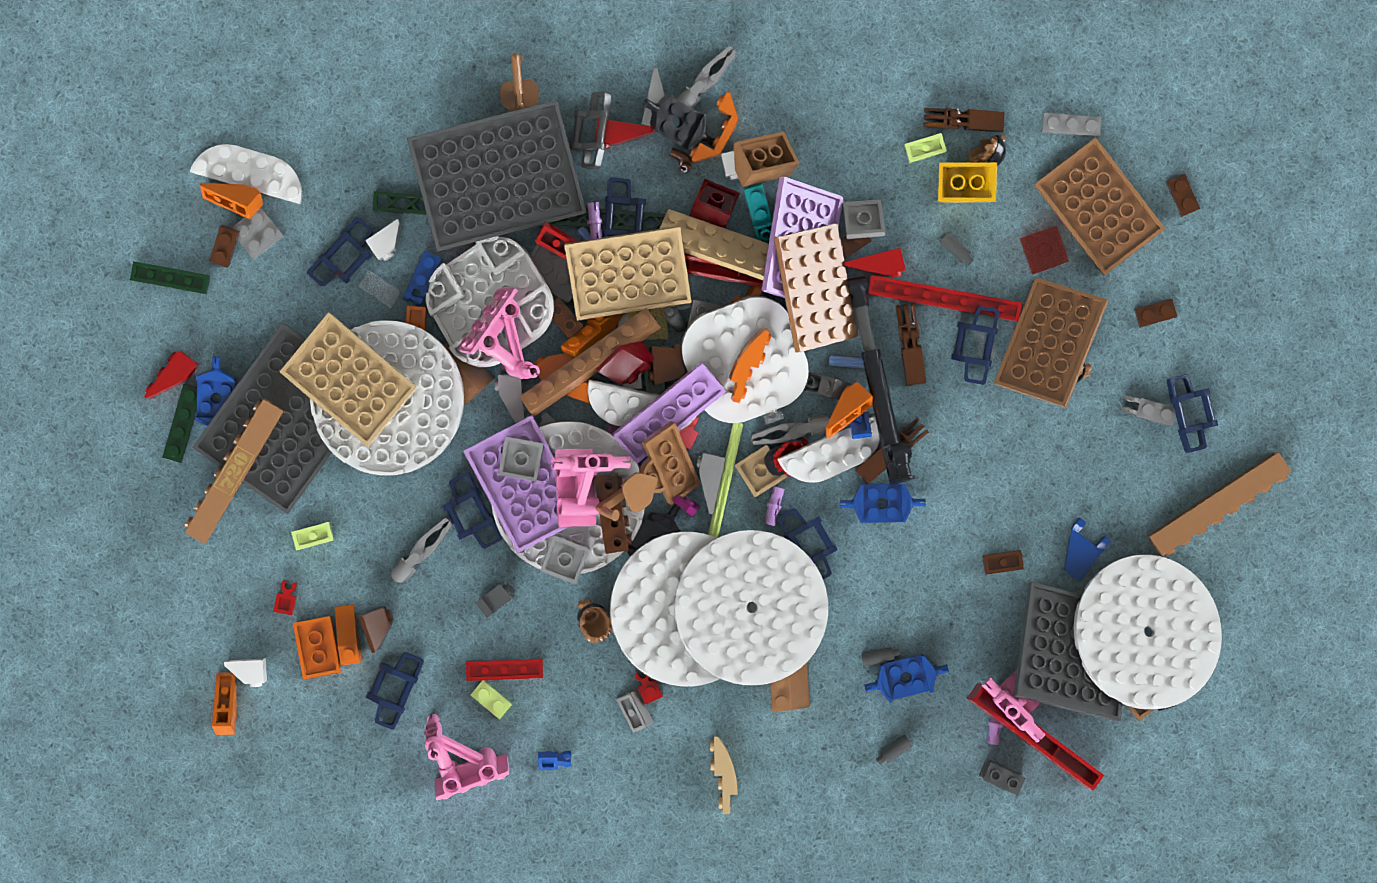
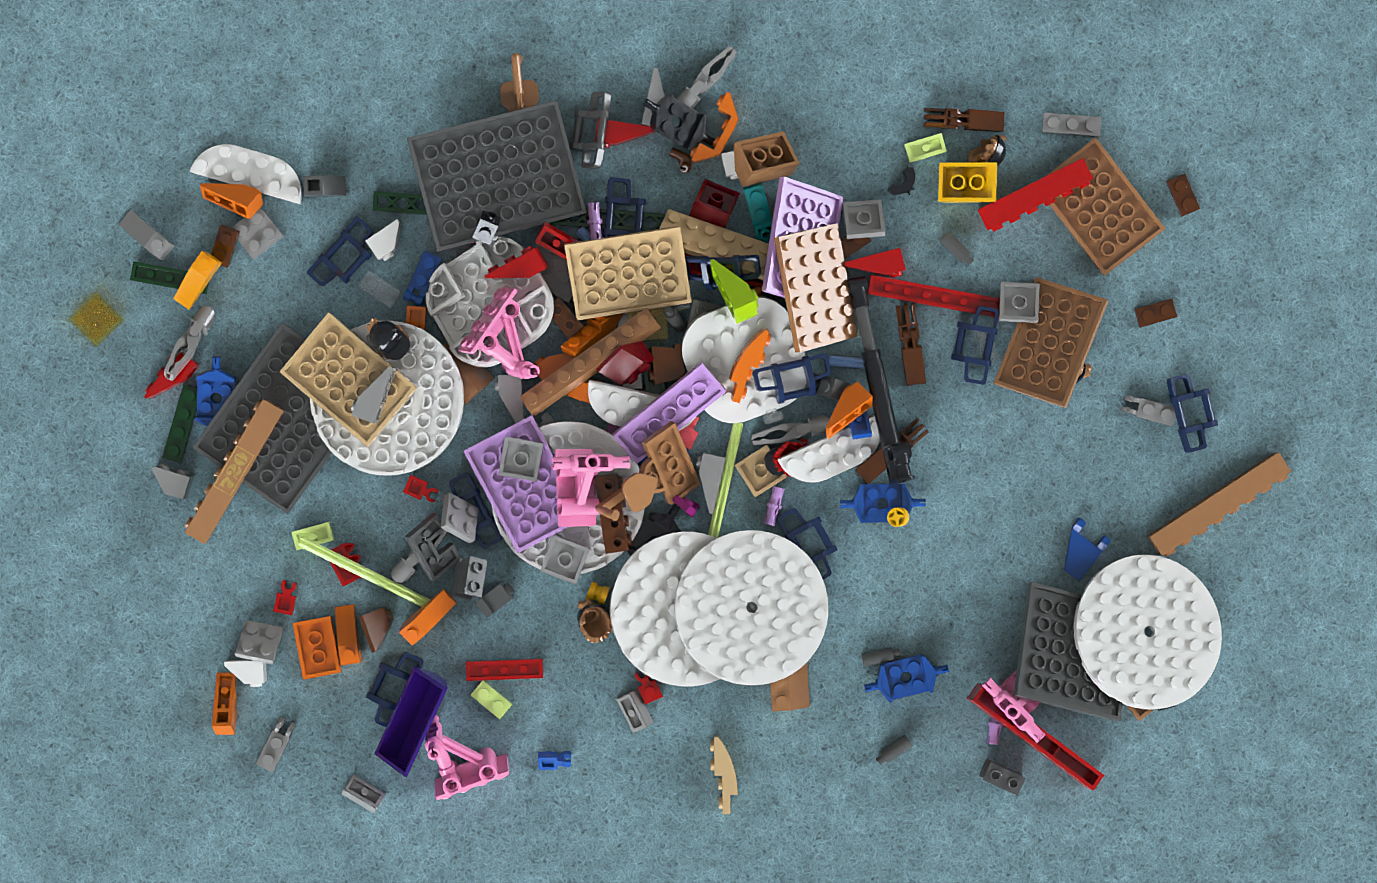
reddish brown plate [982,550,1024,575] -> none
clear red plate [1019,225,1069,275] -> none
none -> clear yellow plate [69,292,124,347]
none -> light grey slope [119,210,175,261]
none -> light grey slope [152,464,193,499]
none -> light grey arm [164,306,215,381]
none -> light orange slope [173,251,222,310]
none -> light grey plate [235,620,283,664]
none -> light grey hinge [256,717,296,773]
none -> yellowish green axle [298,537,430,607]
none -> dark grey slope [303,175,346,197]
none -> red plate [329,543,367,587]
none -> light grey slope [342,775,386,813]
none -> light grey slope [351,367,397,423]
none -> black hair [367,318,410,360]
none -> dark purple piece [374,666,448,778]
none -> orange slope [399,589,457,646]
none -> red plate [403,475,439,502]
none -> dark grey plate [405,513,461,582]
none -> light grey plate [440,492,478,543]
none -> dark grey hips [451,556,487,601]
none -> bracket [472,211,501,245]
none -> red slope [484,246,549,278]
none -> yellow wheel [586,581,610,605]
none -> dark blue bar [685,255,761,290]
none -> lime slope [710,259,759,324]
none -> dark blue bar [752,354,831,404]
none -> black piece [887,166,915,195]
none -> yellow wheel [887,507,909,527]
none -> red brick [978,158,1093,232]
none -> light grey plate [999,282,1040,323]

